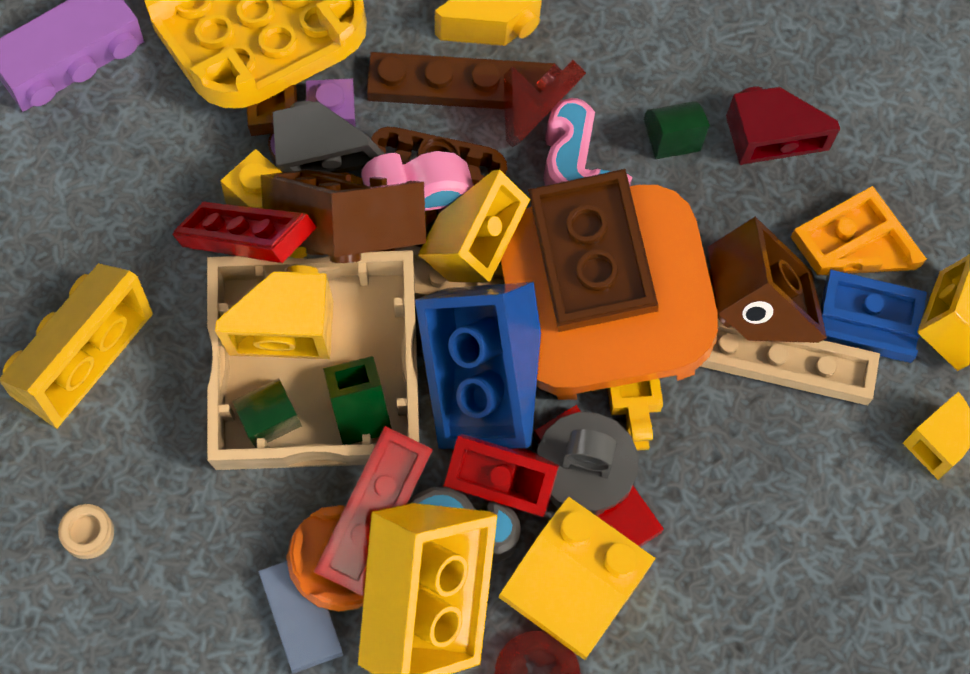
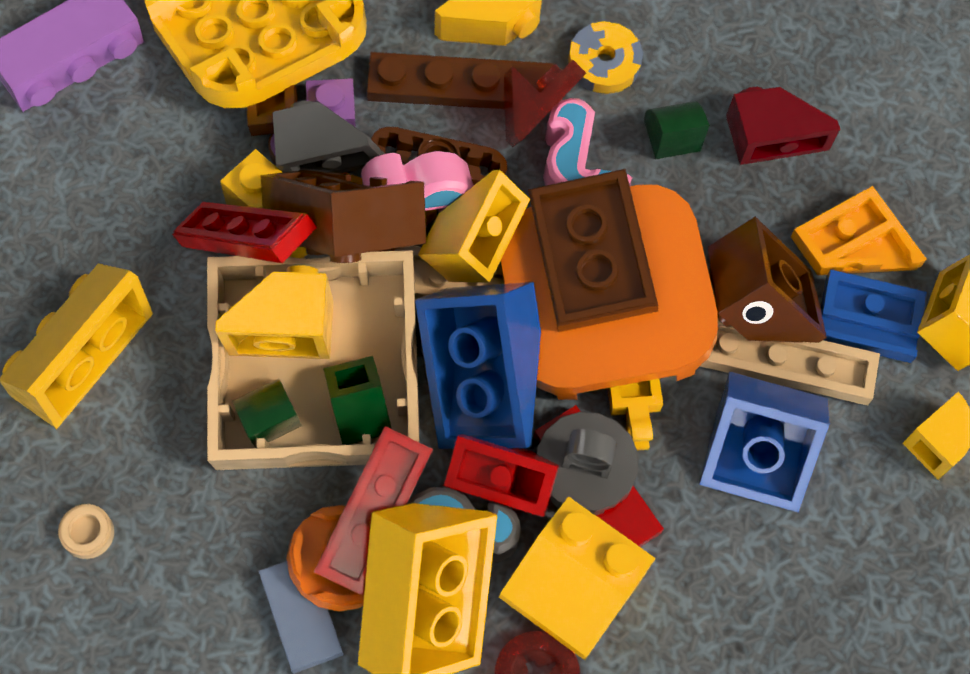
none -> yellow piece [568,21,643,94]
none -> blue slope [699,371,830,512]

